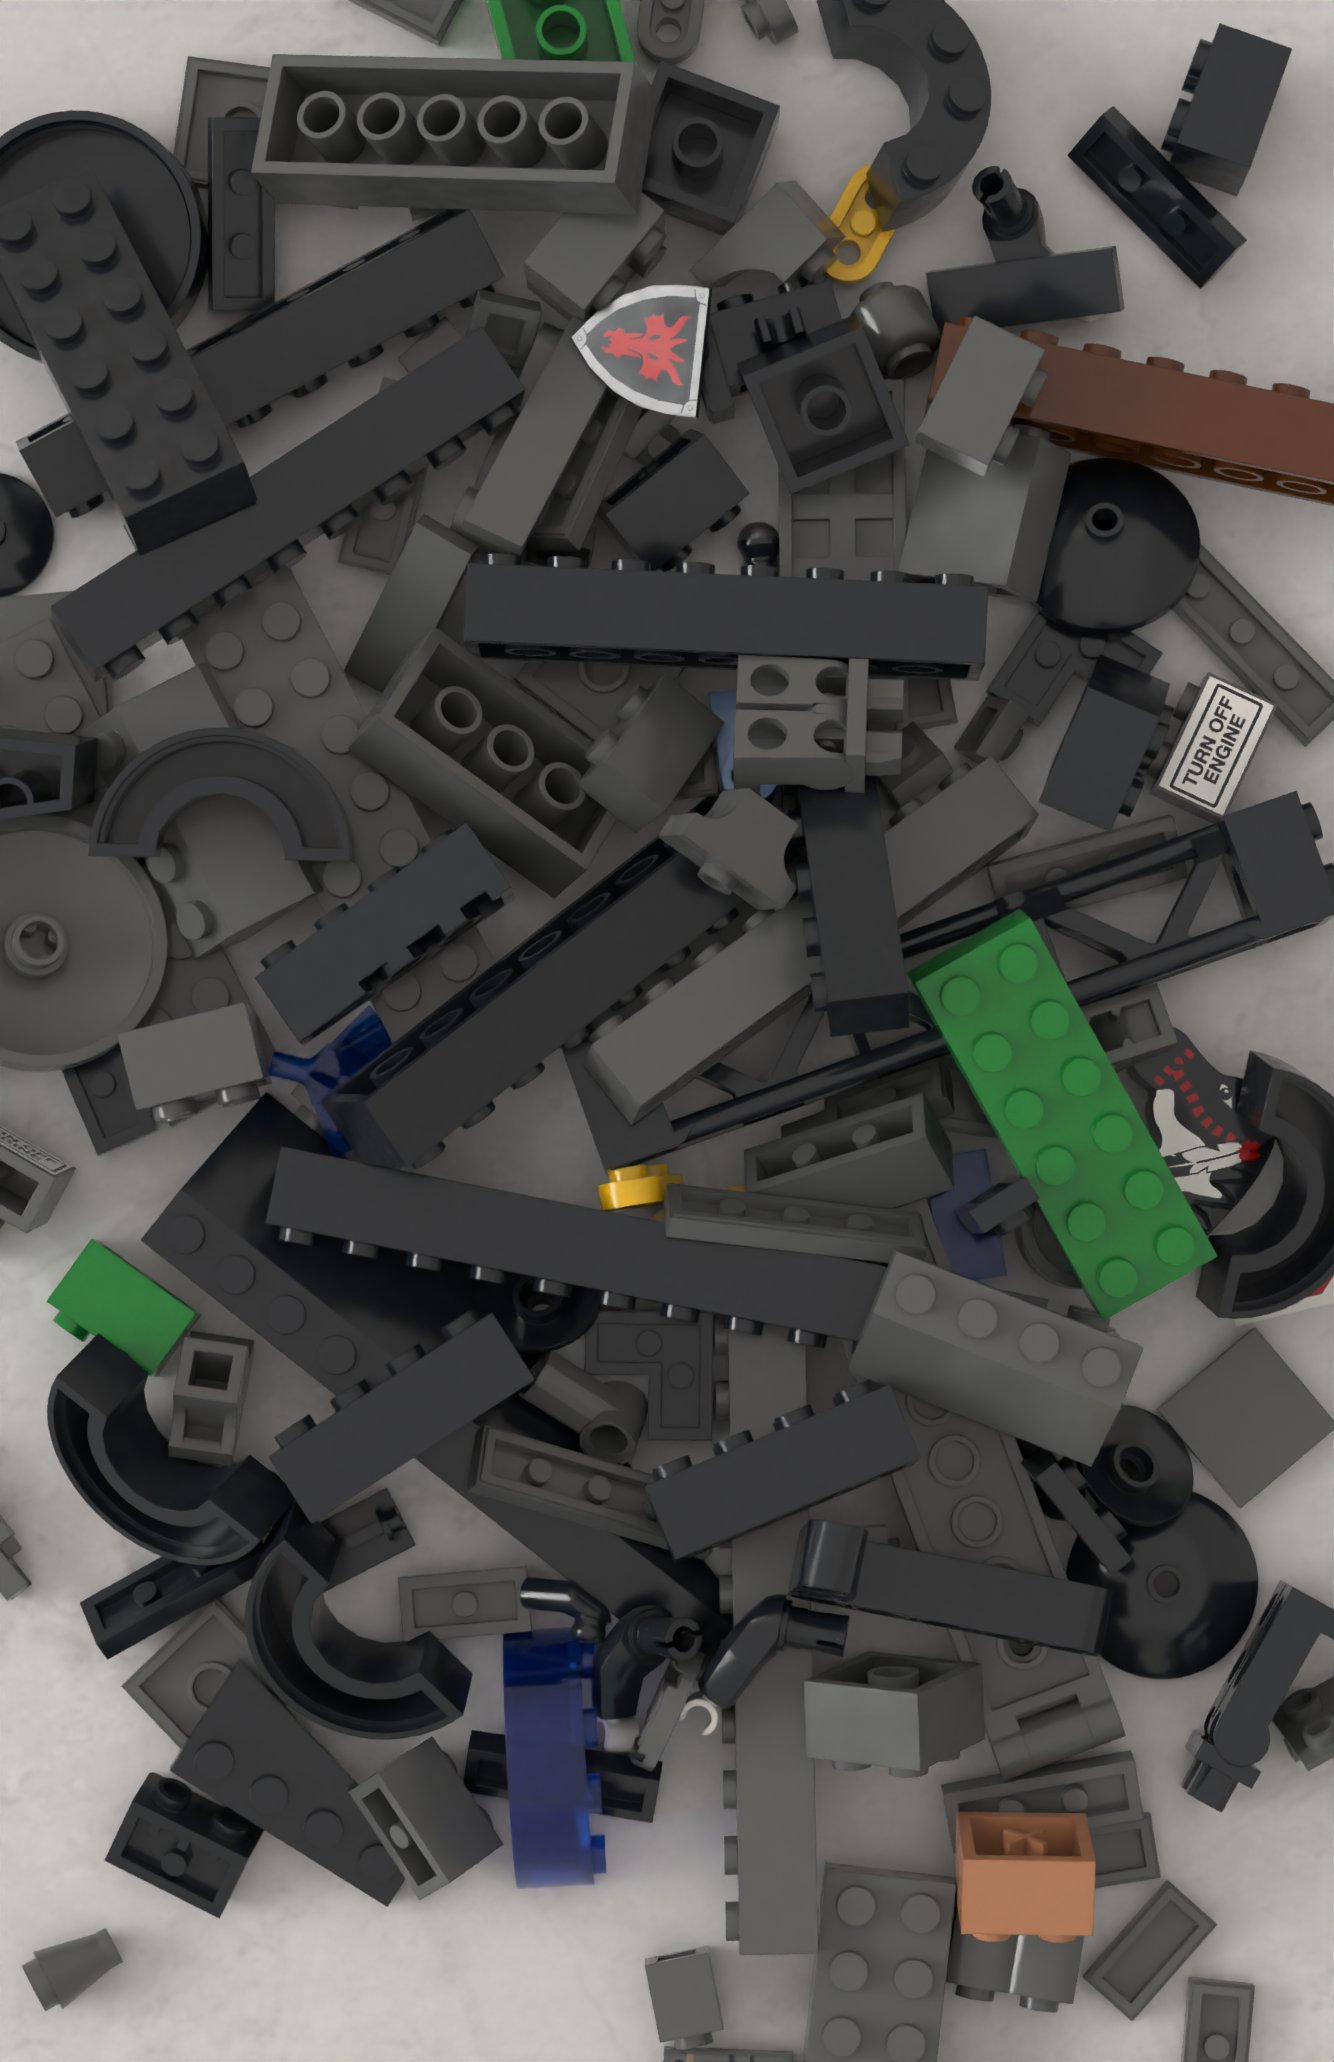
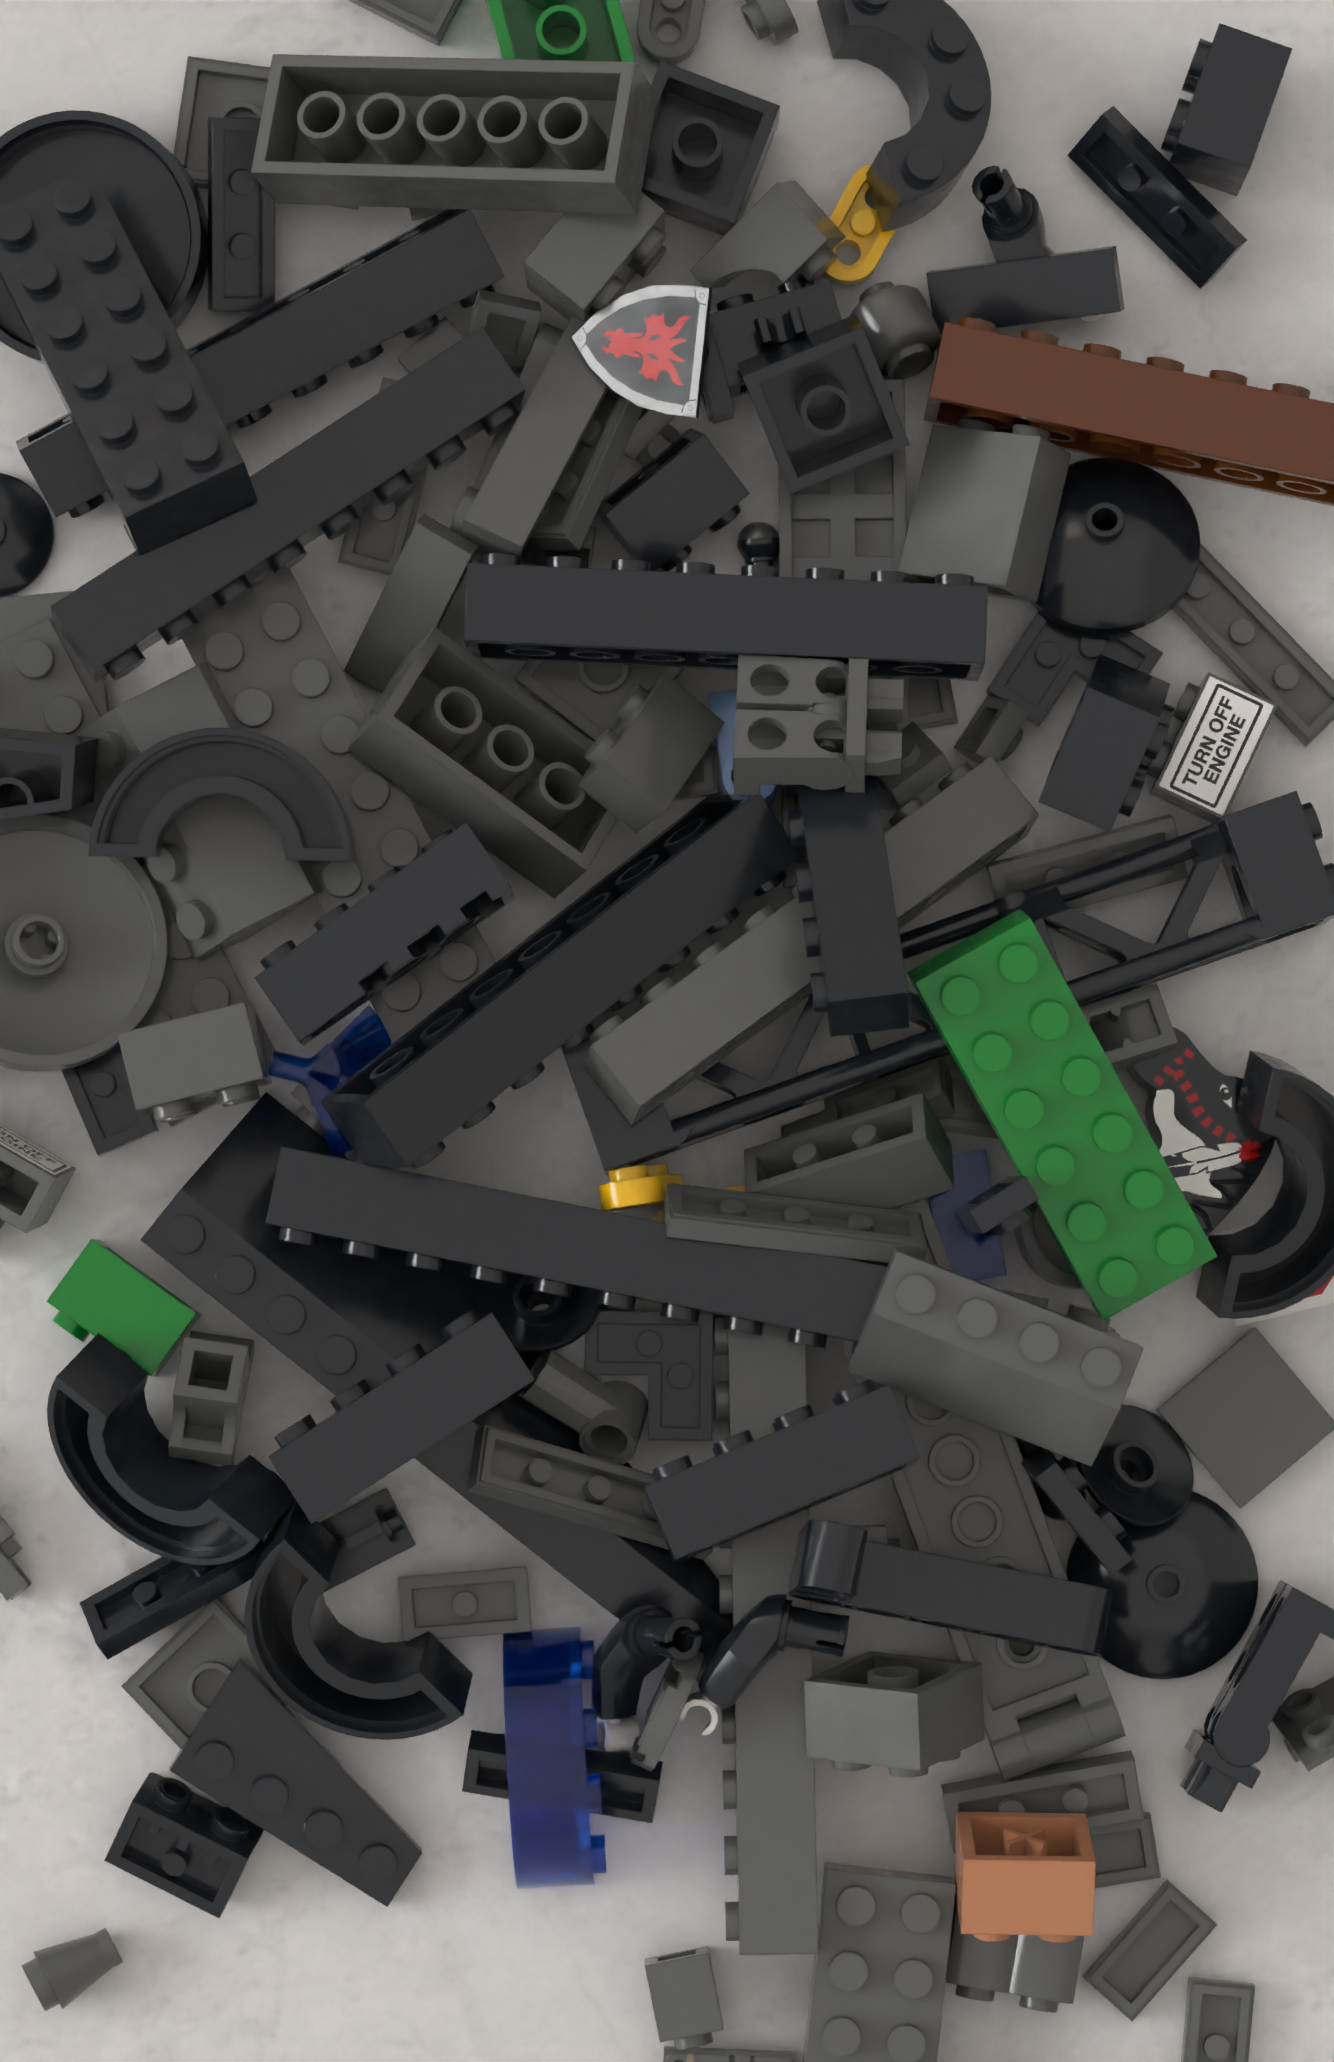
dark grey brick [349,1736,504,1901] -> none
black arm [520,1577,611,1645] -> none
dark grey brick [658,788,799,910] -> none
dark grey brick [915,316,1049,477] -> none

